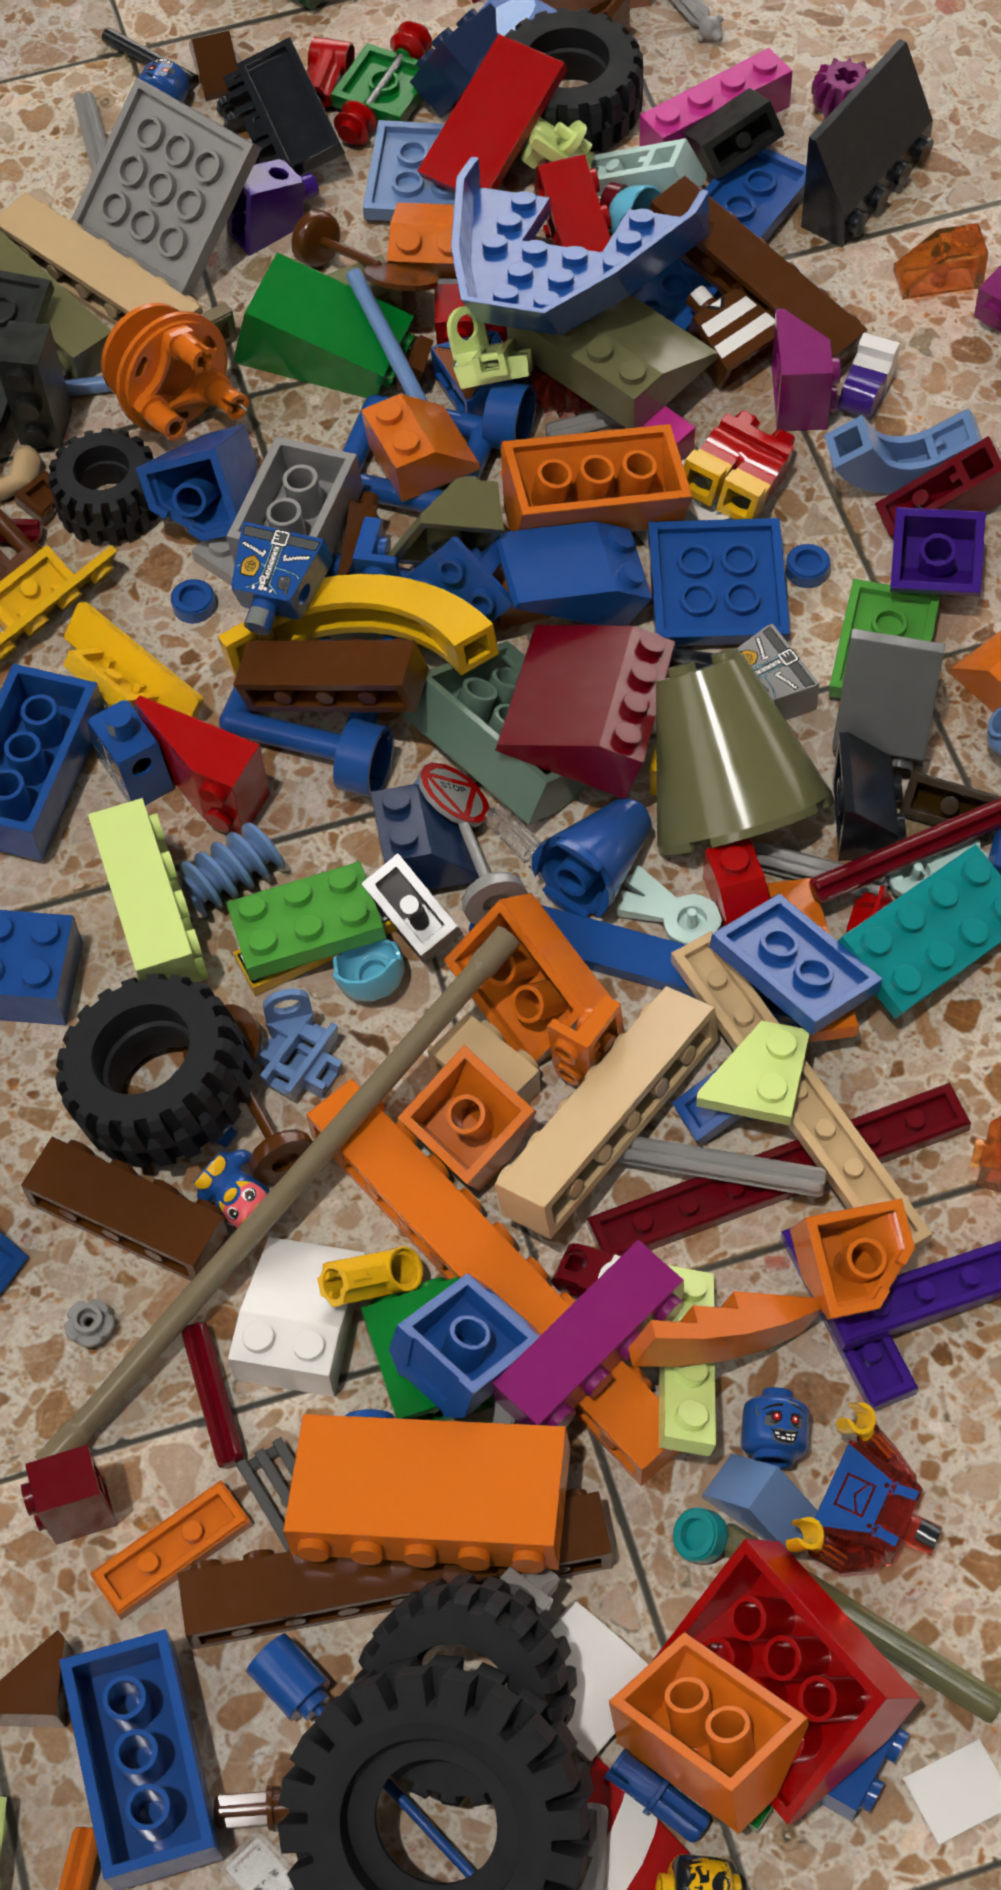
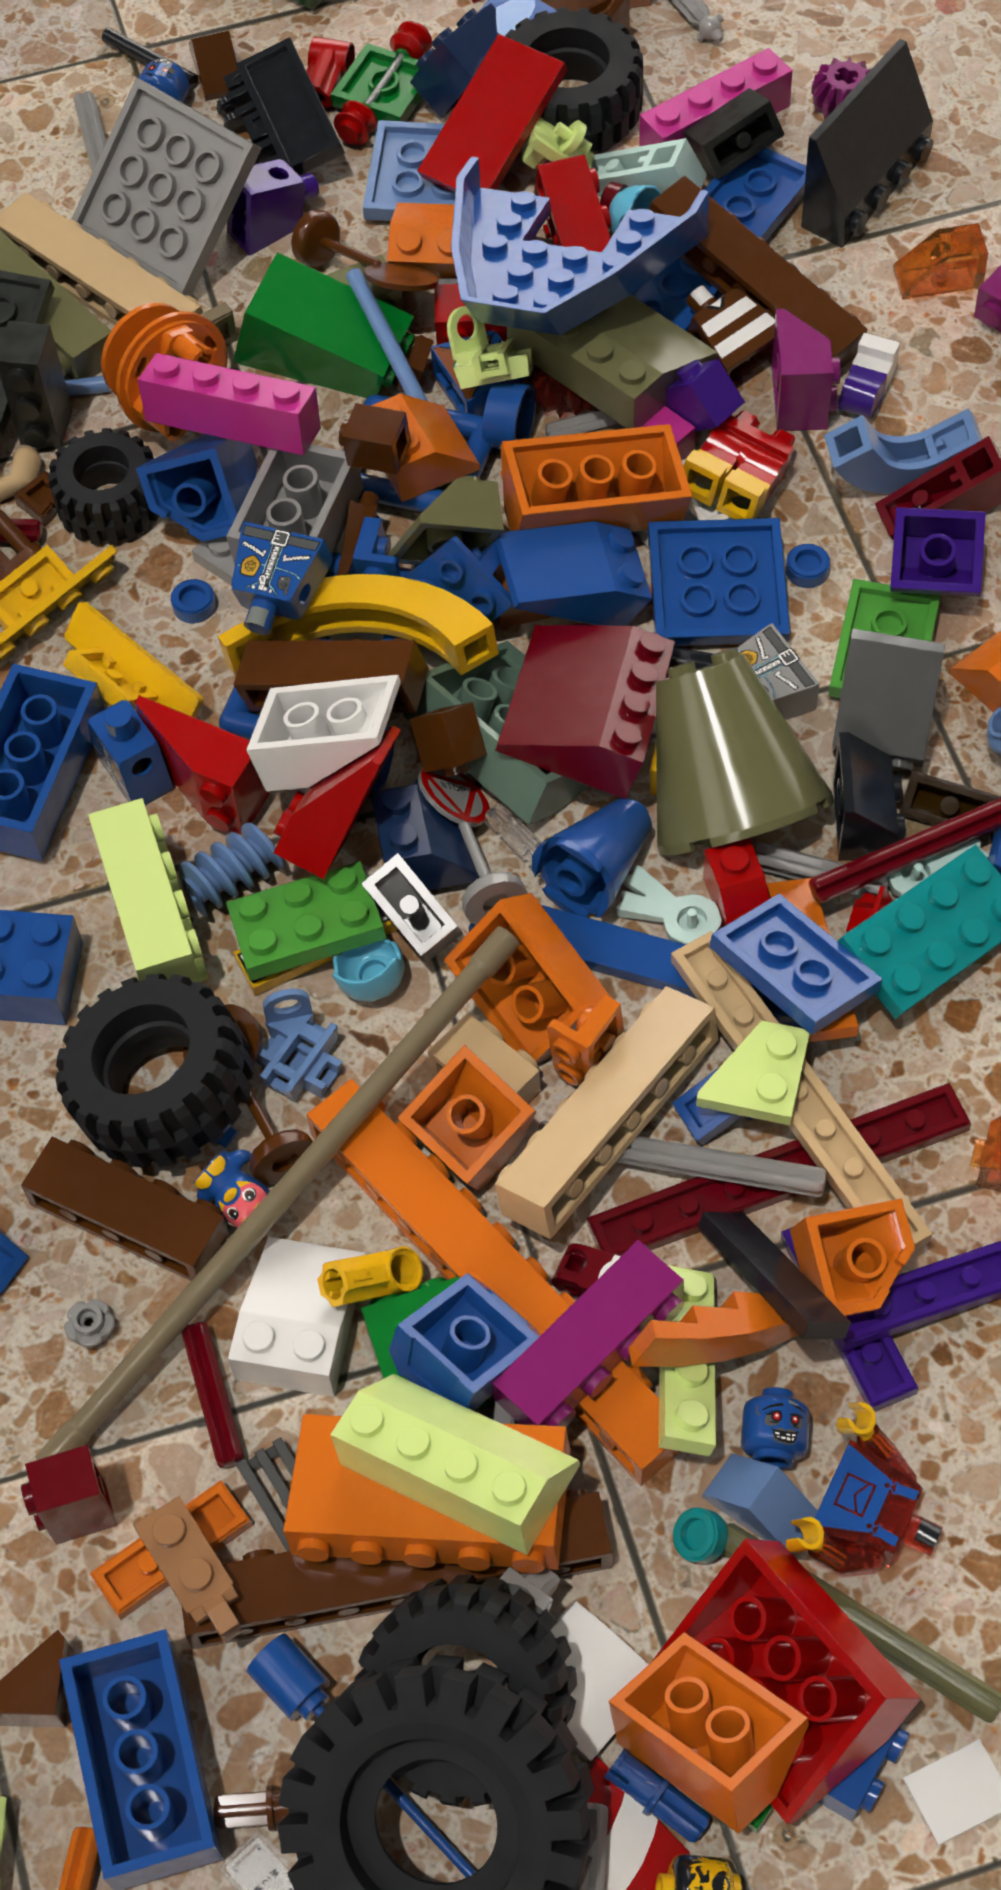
none -> medium nougat hinge [133,1496,243,1644]
none -> dark pink brick [138,353,321,456]
none -> white slope [246,675,401,791]
none -> red slope [273,726,401,879]
none -> yellowish green slope [330,1374,580,1555]
none -> reddish brown brick [339,403,411,475]
none -> reddish brown brick [410,702,487,777]
none -> dark purple slope [666,359,745,432]
none -> black tile [698,1212,851,1339]

